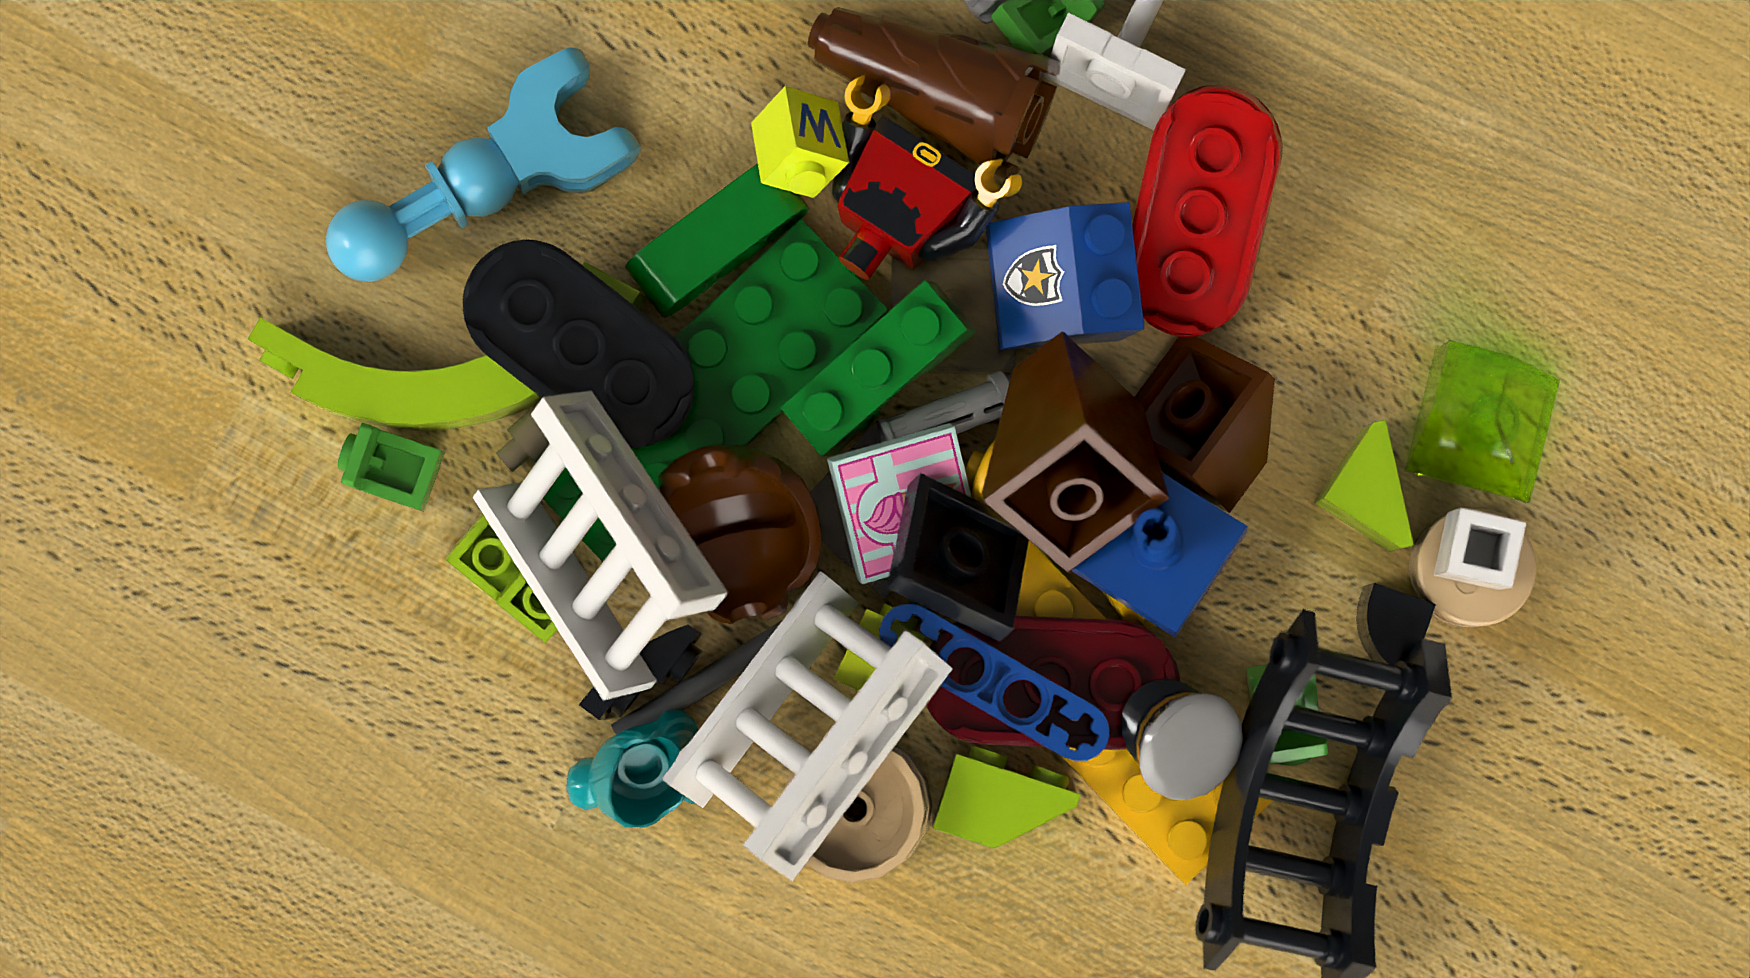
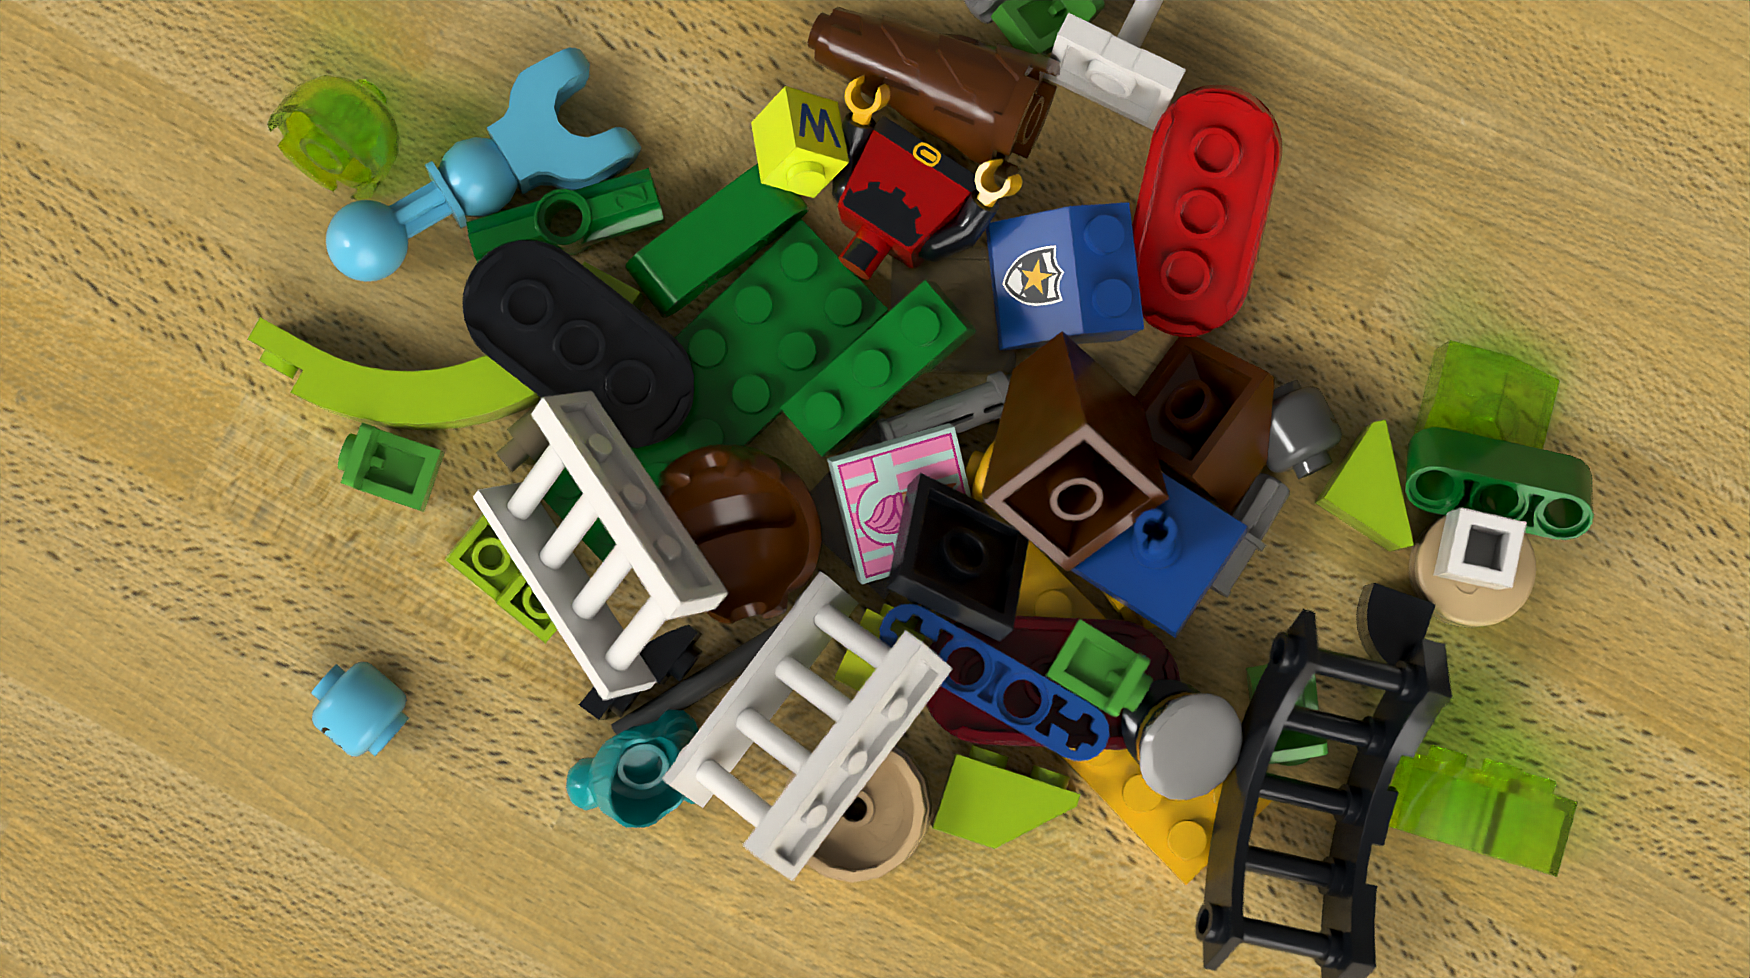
none -> clear neon green cylinder [267,75,400,200]
none -> medium azure head [311,662,409,757]
none -> green piece [466,168,666,263]
none -> bright green bracket [1045,619,1153,717]
none -> light grey axle [1210,473,1290,598]
none -> dark grey head [1266,380,1342,479]
none -> clear neon green brick [1389,745,1578,877]
none -> green beam [1405,427,1593,540]

